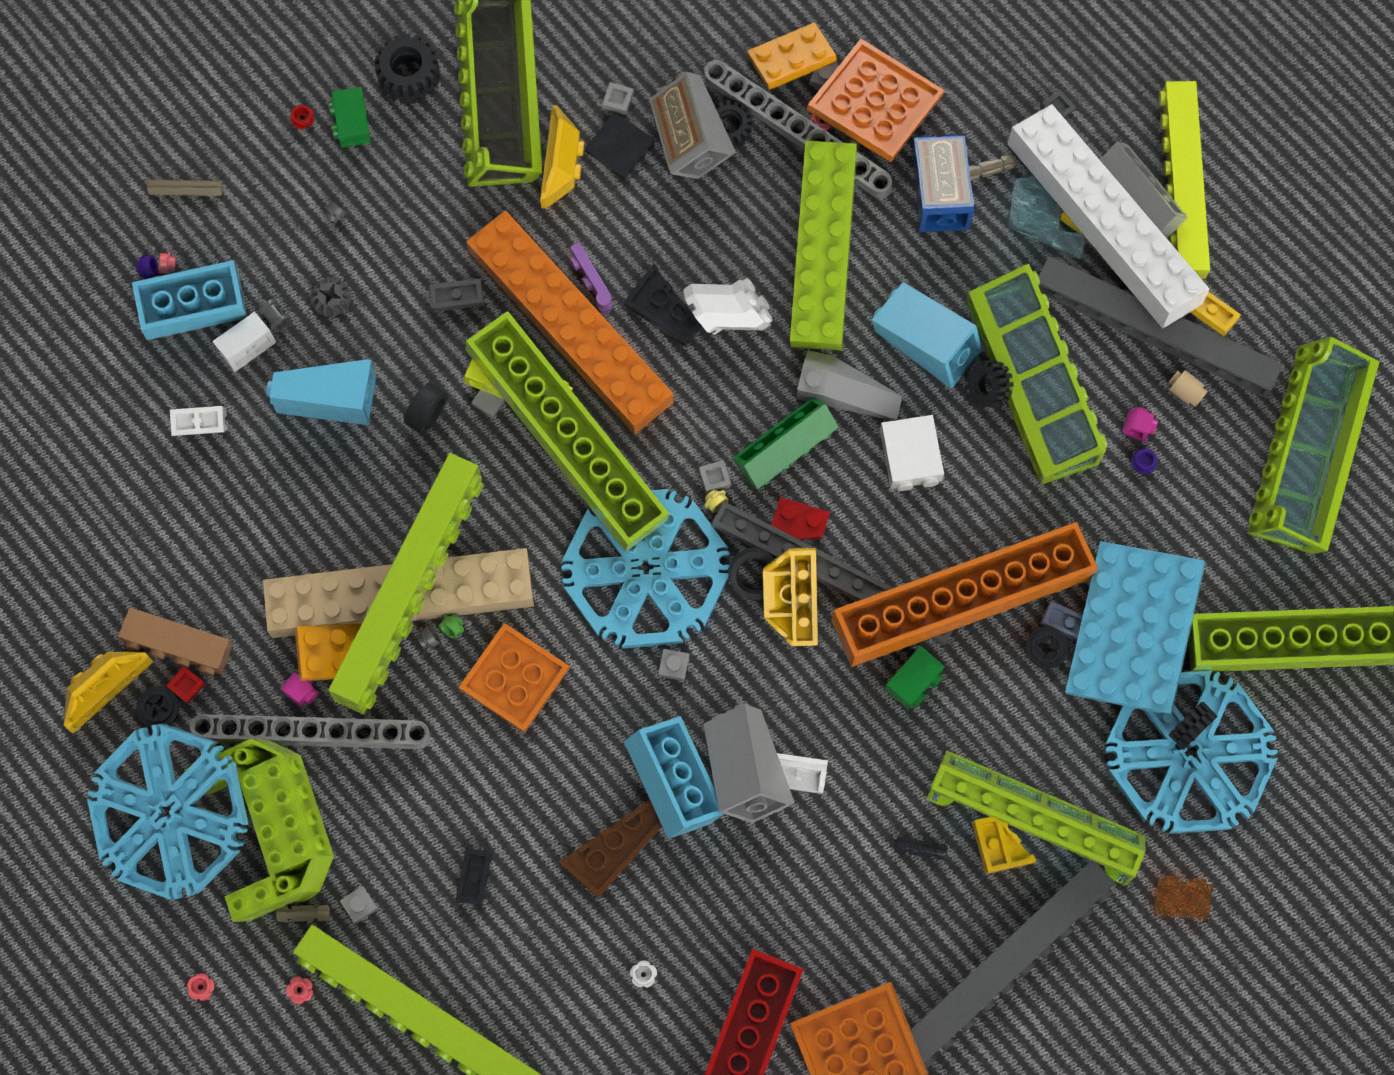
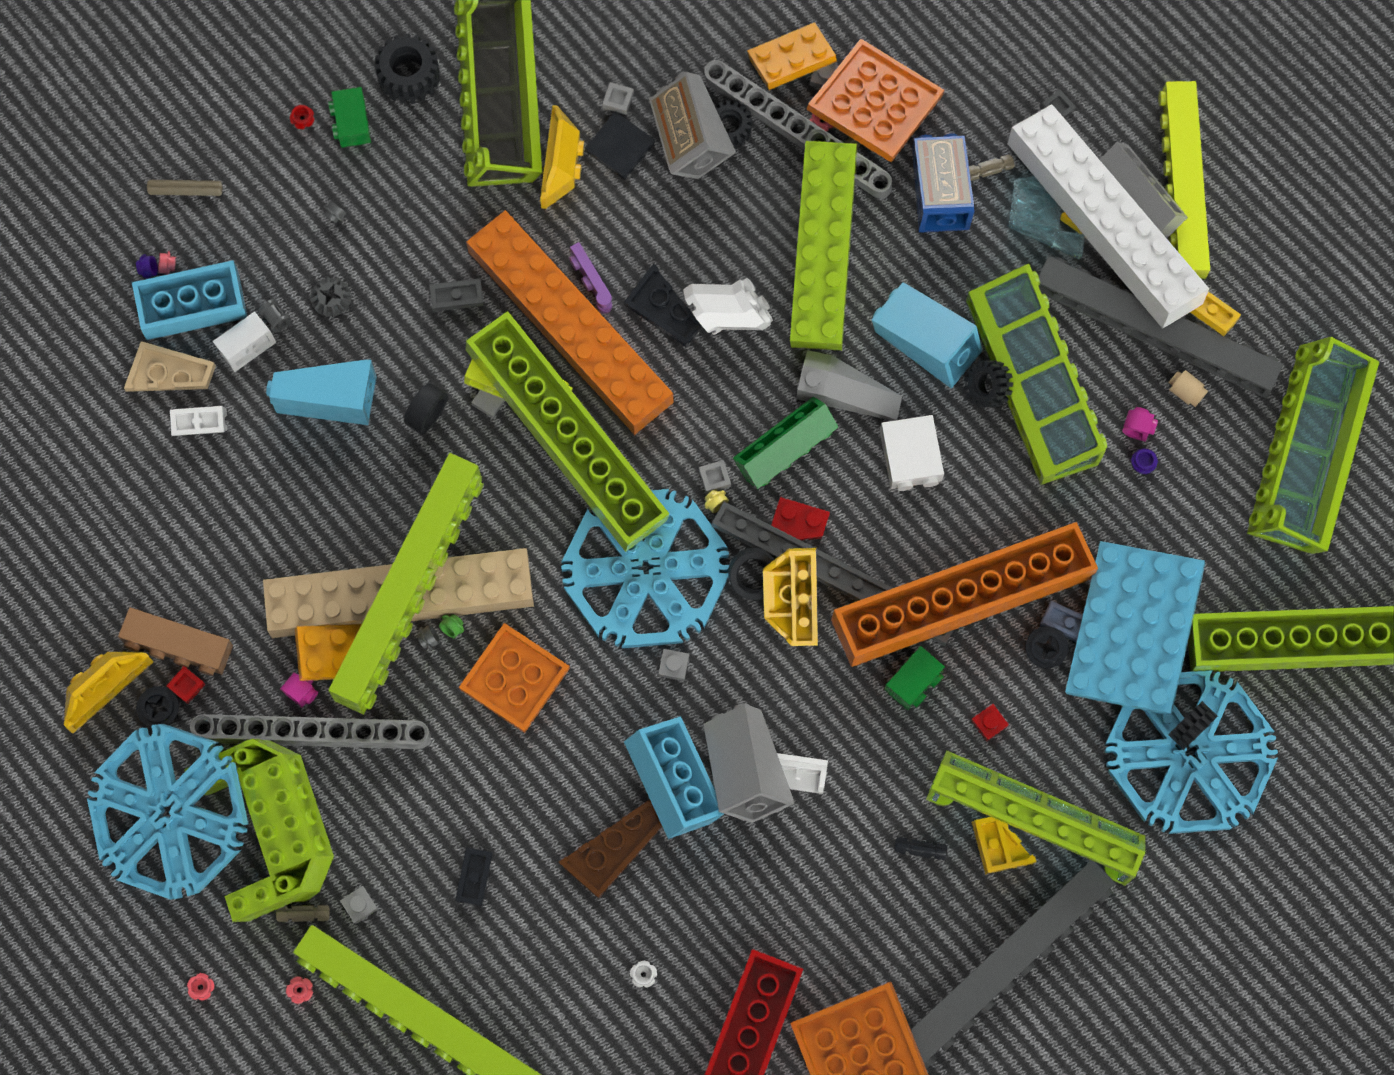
clear orange bracket [1154,875,1214,920] -> none
none -> tan wing [124,341,216,392]
none -> red plate [971,704,1009,742]

